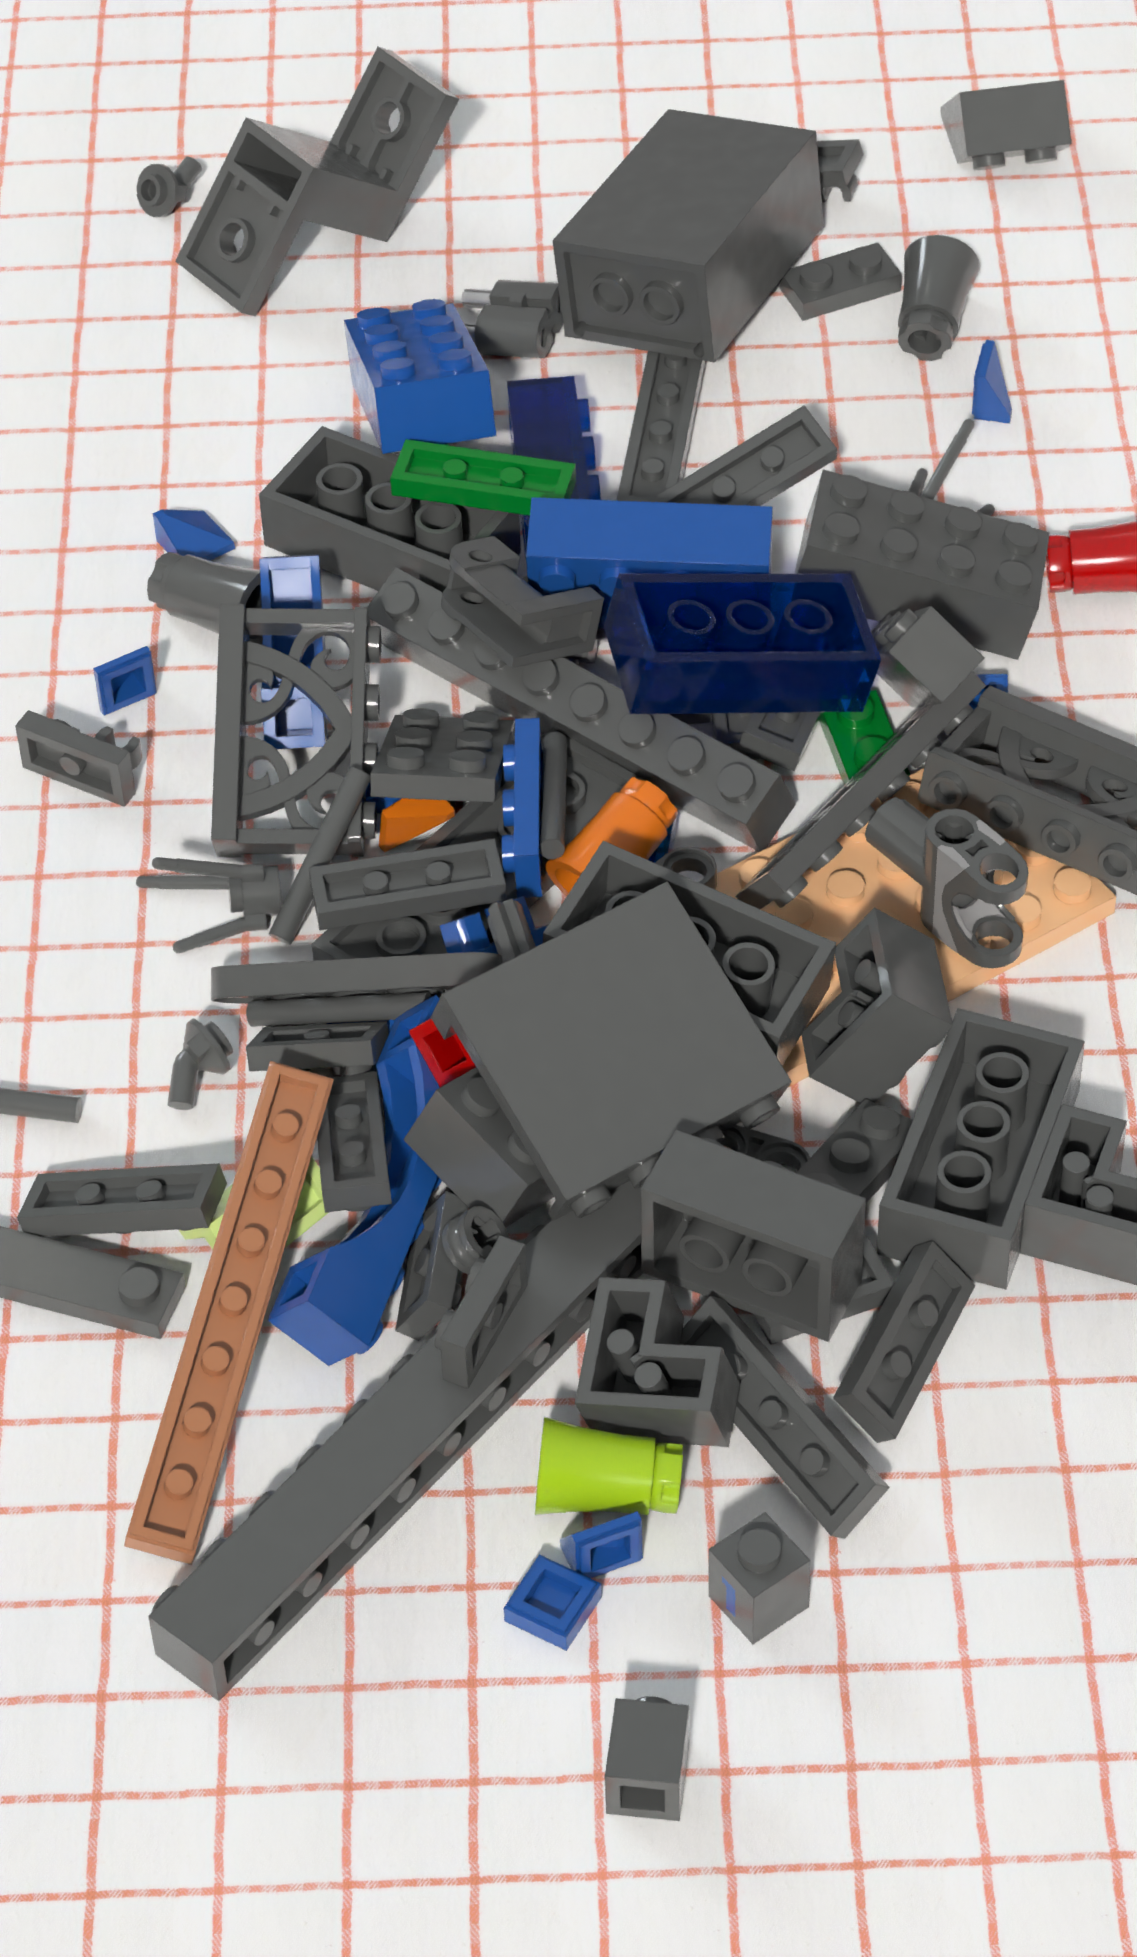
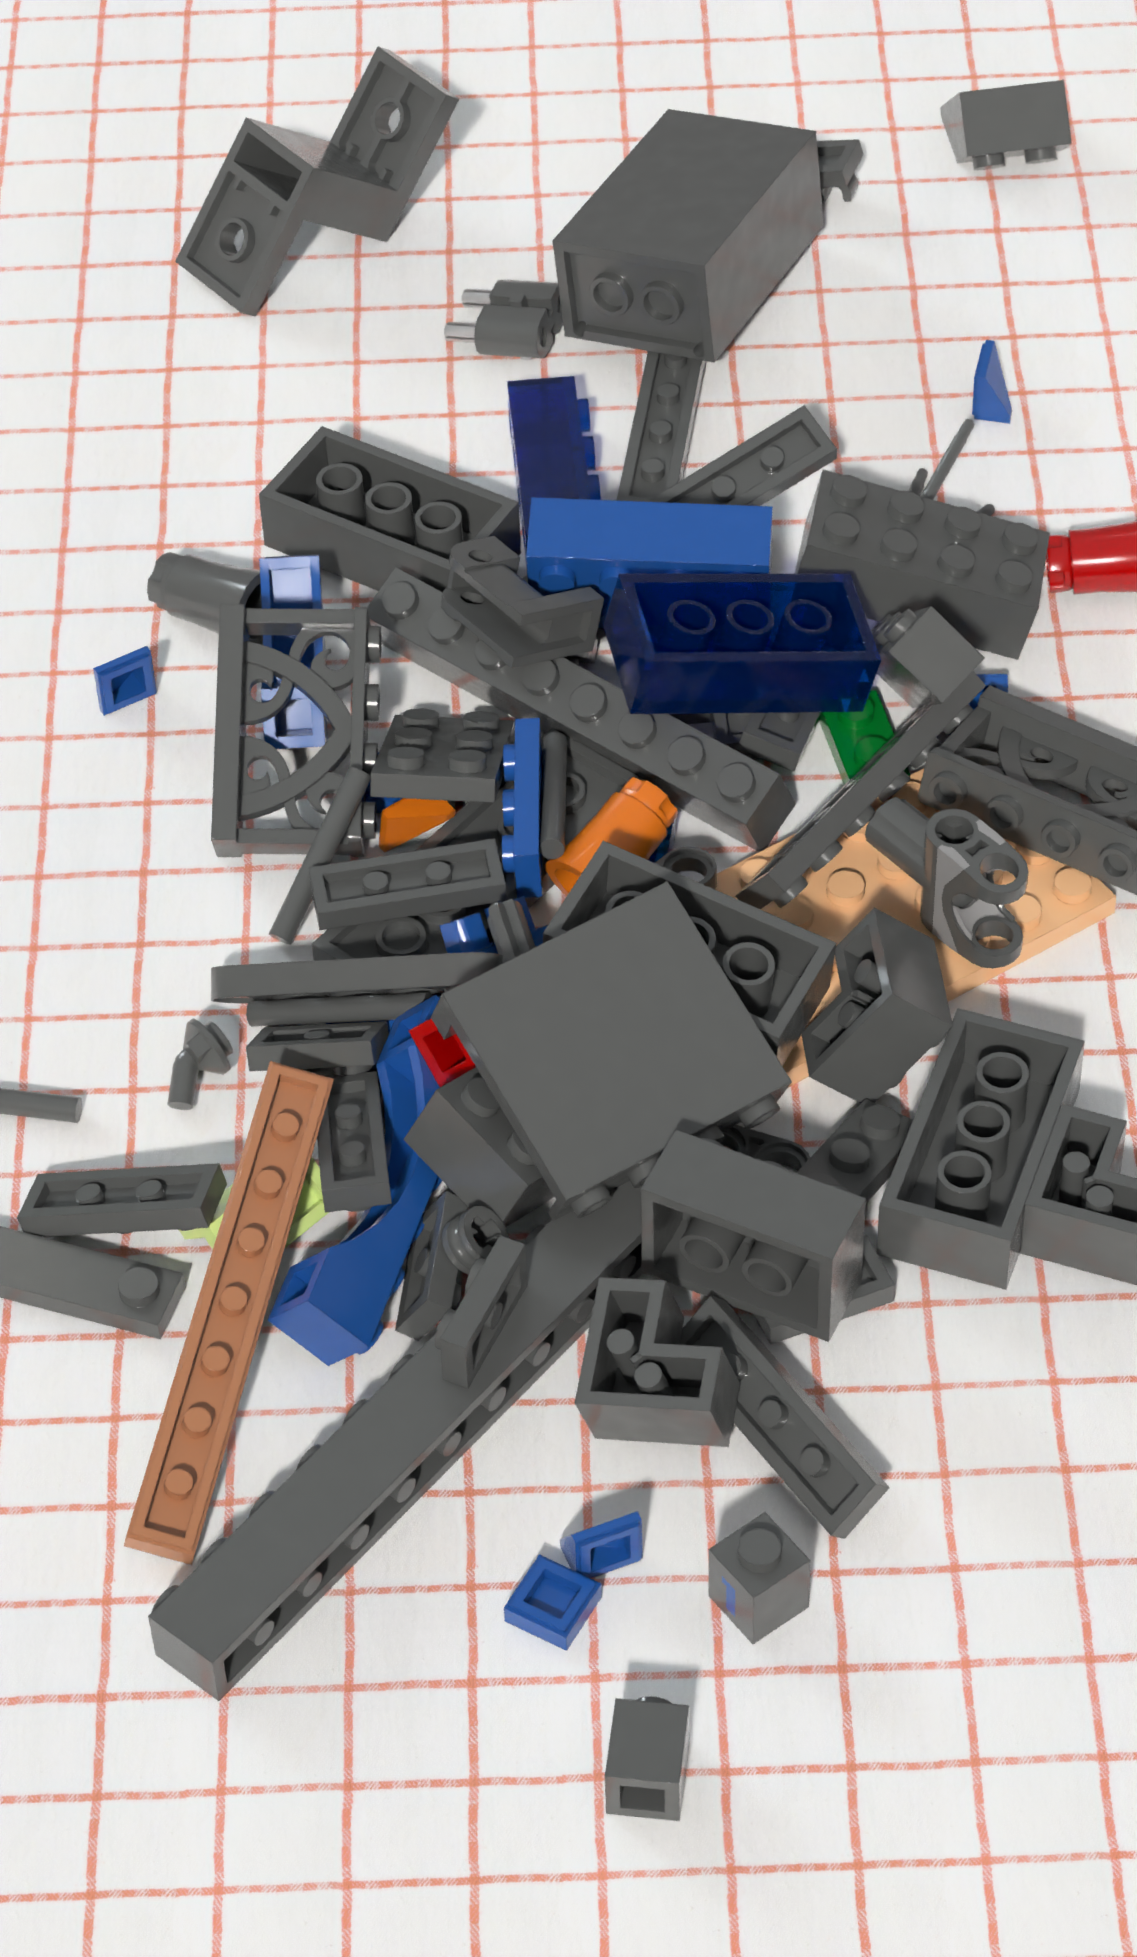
dark grey plate [15,710,142,807] -> none
dark grey plate [136,157,202,217] -> none
dark grey plant [136,857,282,953] -> none
blue slope [153,509,235,561] -> none
blue brick [344,299,496,454] -> none
green plate [390,439,576,516] -> none
lime plant [535,1416,683,1515] -> none
dark grey plate [780,242,902,321] -> none
dark grey plate [833,1241,976,1443] -> none
dark grey plant [898,235,980,361] -> none

